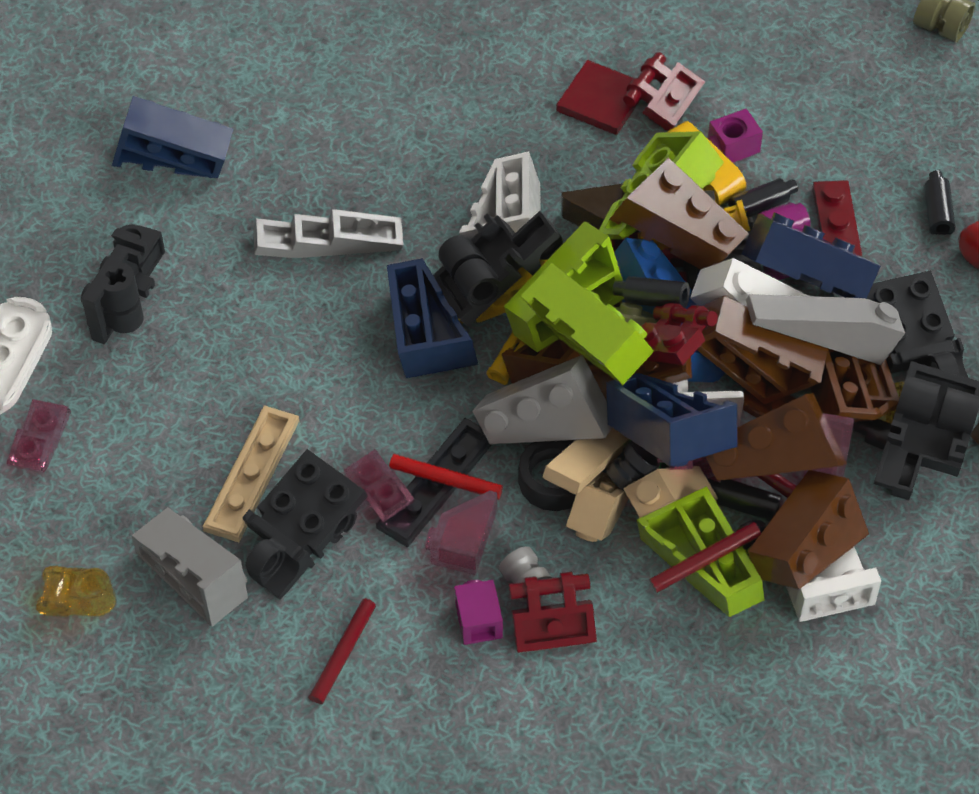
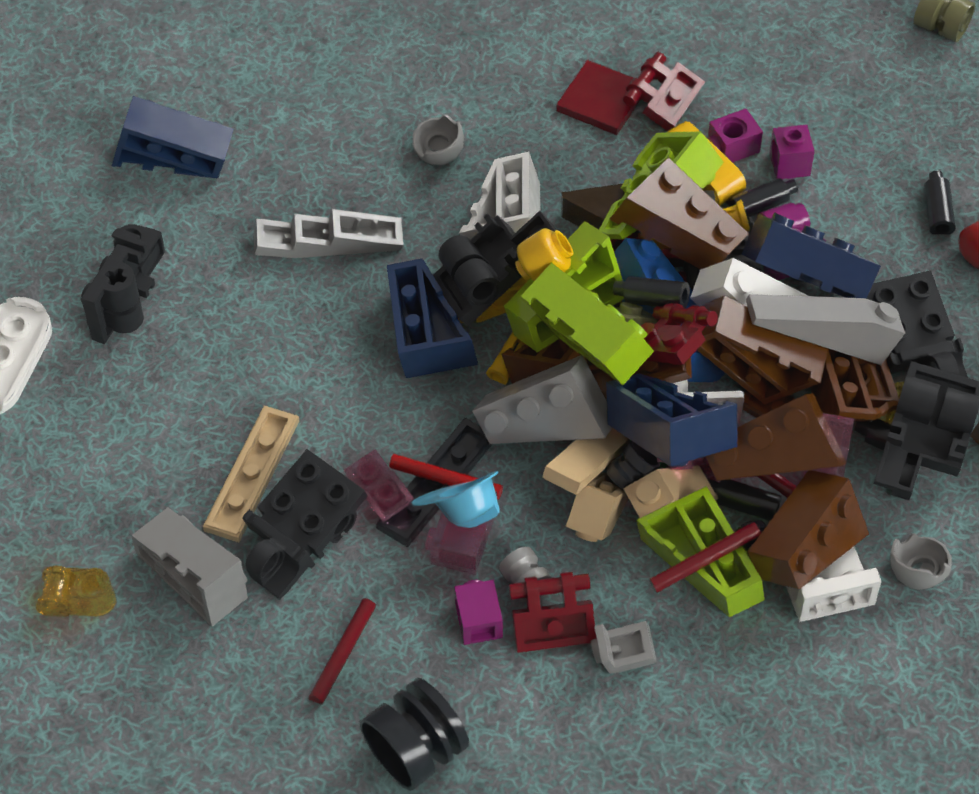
clear pink slope [6,399,71,473] -> none
black tyre [518,440,576,511] -> none
dark red plate [812,180,863,257] -> none
none -> black wheel [359,677,469,791]
none -> medium azure piece [411,471,499,528]
none -> light grey hair [412,114,464,166]
none -> yellow head [515,228,573,281]
none -> light grey bracket [591,621,657,674]
none -> magenta brick [769,125,815,179]
none -> light grey hair [890,533,952,590]

